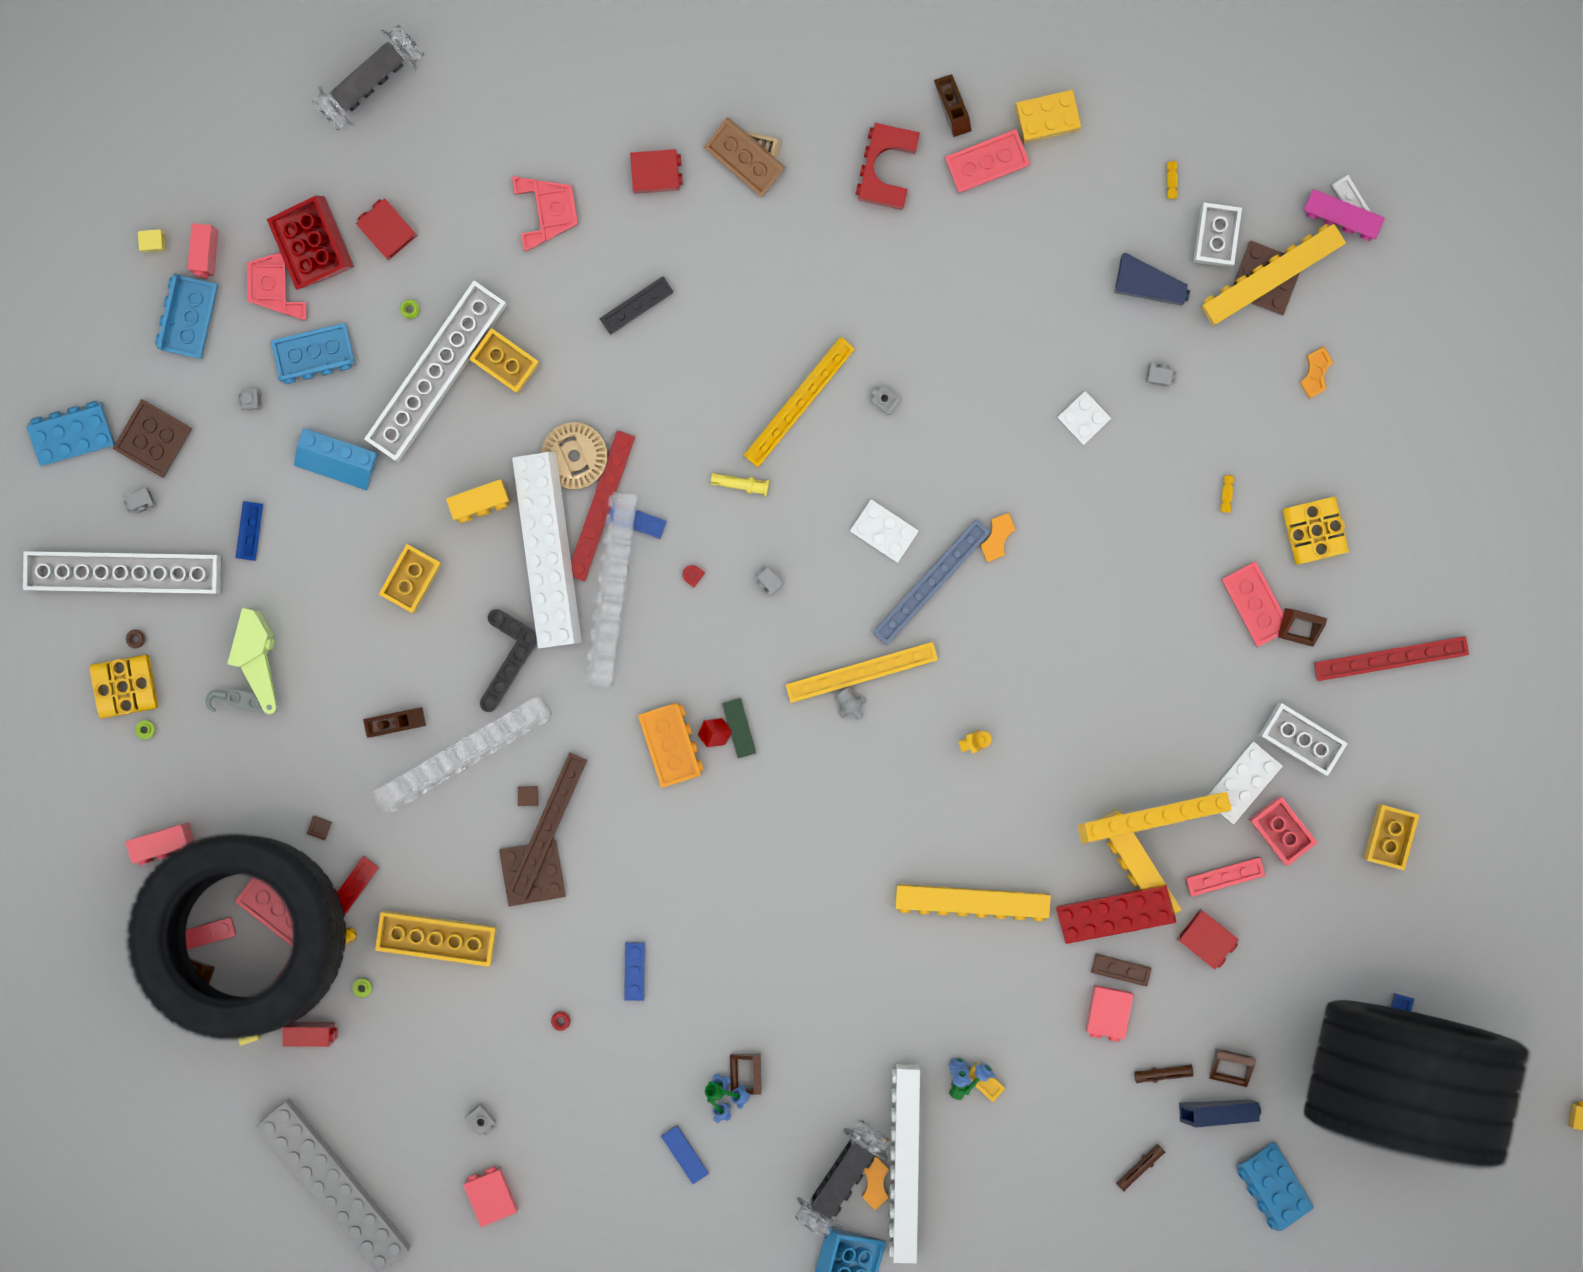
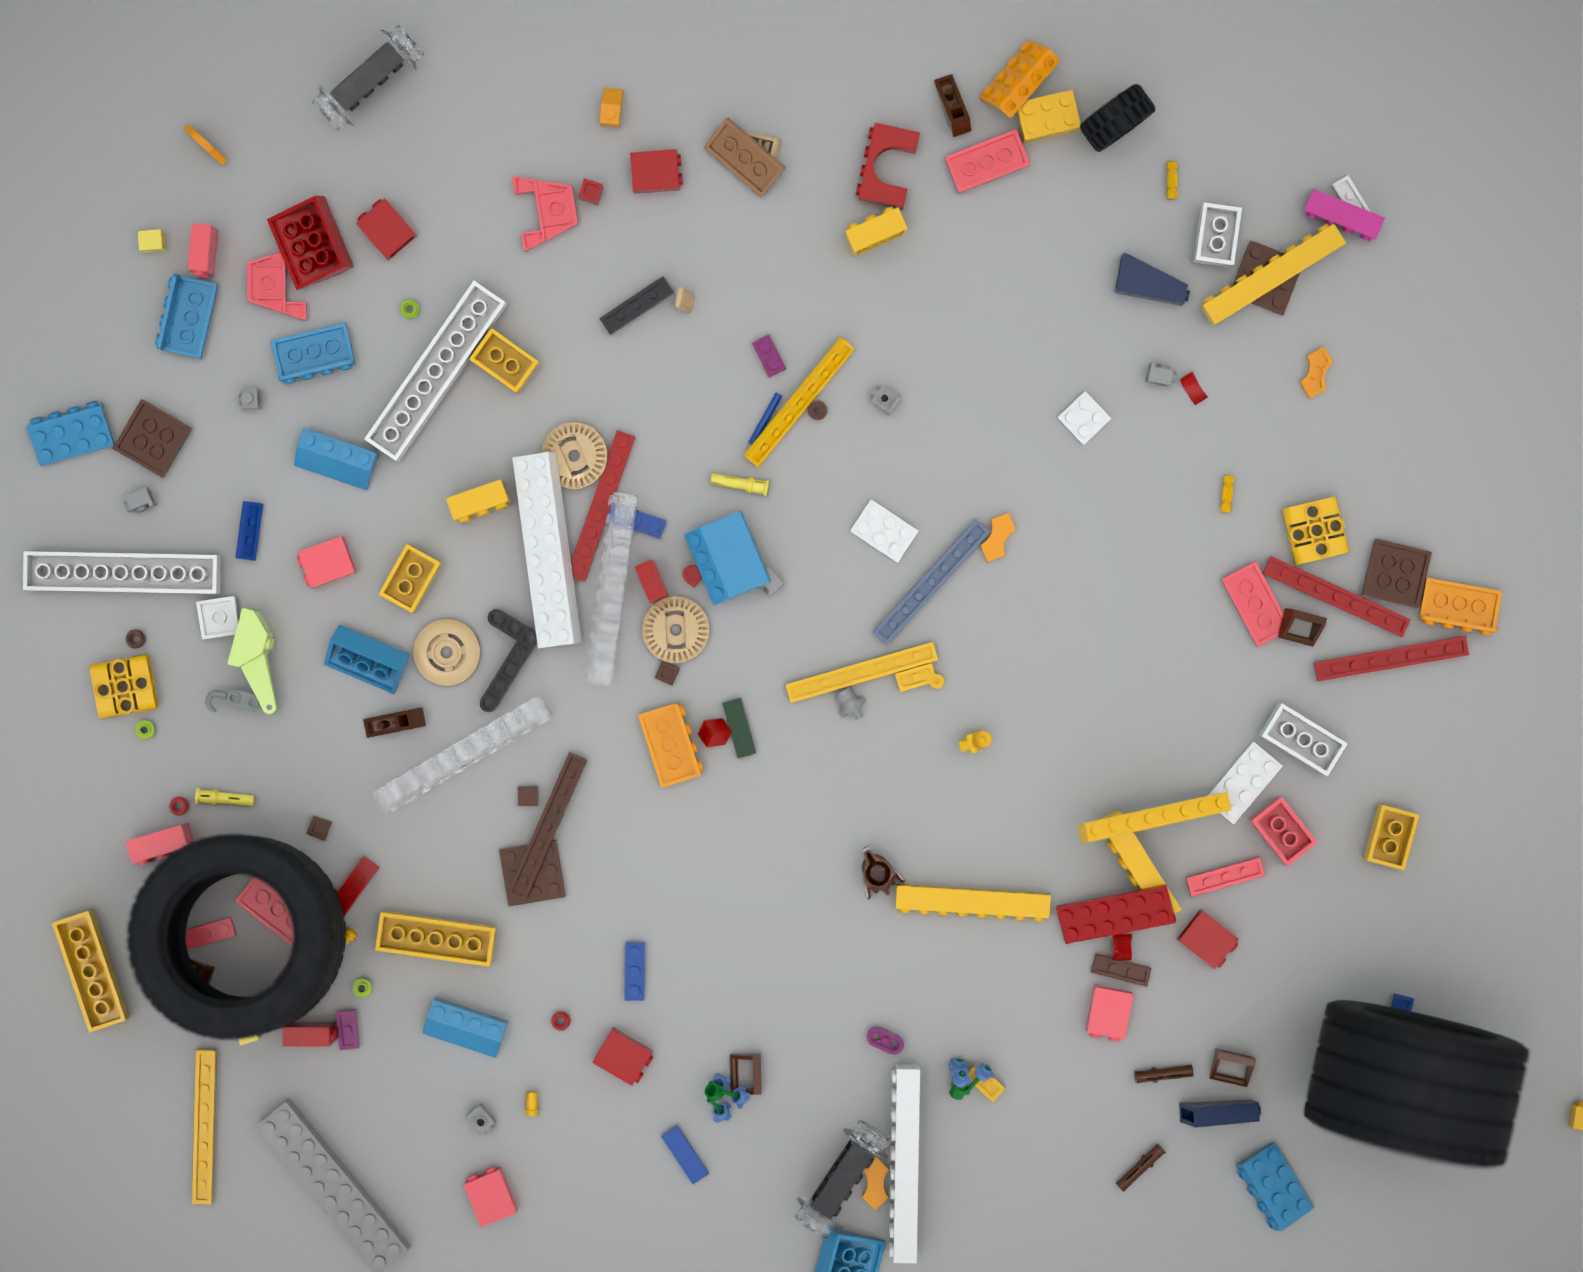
none -> yellow brick [52,909,131,1033]
none -> red plate [169,796,189,816]
none -> light orange tile [182,124,227,165]
none -> yellow plate [192,1049,217,1204]
none -> light yellow pin [195,787,255,806]
none -> white plate [196,596,239,640]
none -> coral brick [297,536,357,588]
none -> dark azure slope [324,625,410,694]
none -> magenta plate [336,1009,360,1050]
none -> tan piece [413,619,480,686]
none -> dark azure slope [423,997,508,1058]
none -> yellow pin [524,1092,540,1116]
none -> red panel [578,178,604,205]
none -> red brick [592,1028,653,1086]
none -> light orange slope [599,88,624,128]
none -> red brick [635,559,669,603]
none -> tan piece [642,596,709,663]
none -> reddish brown tile [655,660,680,685]
none -> tan slope [675,288,694,313]
none -> dark azure slope [684,511,771,605]
none -> blue bar [748,393,782,445]
none -> magenta plate [752,335,786,378]
none -> reddish brown plate [808,401,827,420]
none -> yellow brick [844,207,908,257]
none -> reddish brown piece [862,846,905,900]
none -> magenta plate [867,1027,904,1055]
none -> yellow hinge [895,663,944,692]
none -> light orange bracket [979,40,1059,118]
none -> black tyre [1080,84,1155,152]
none -> red panel [1111,934,1132,961]
none -> red sticker [1180,371,1208,405]
none -> red plate [1262,556,1411,637]
none -> reddish brown plate [1361,539,1432,608]
none -> light orange bracket [1418,578,1502,636]

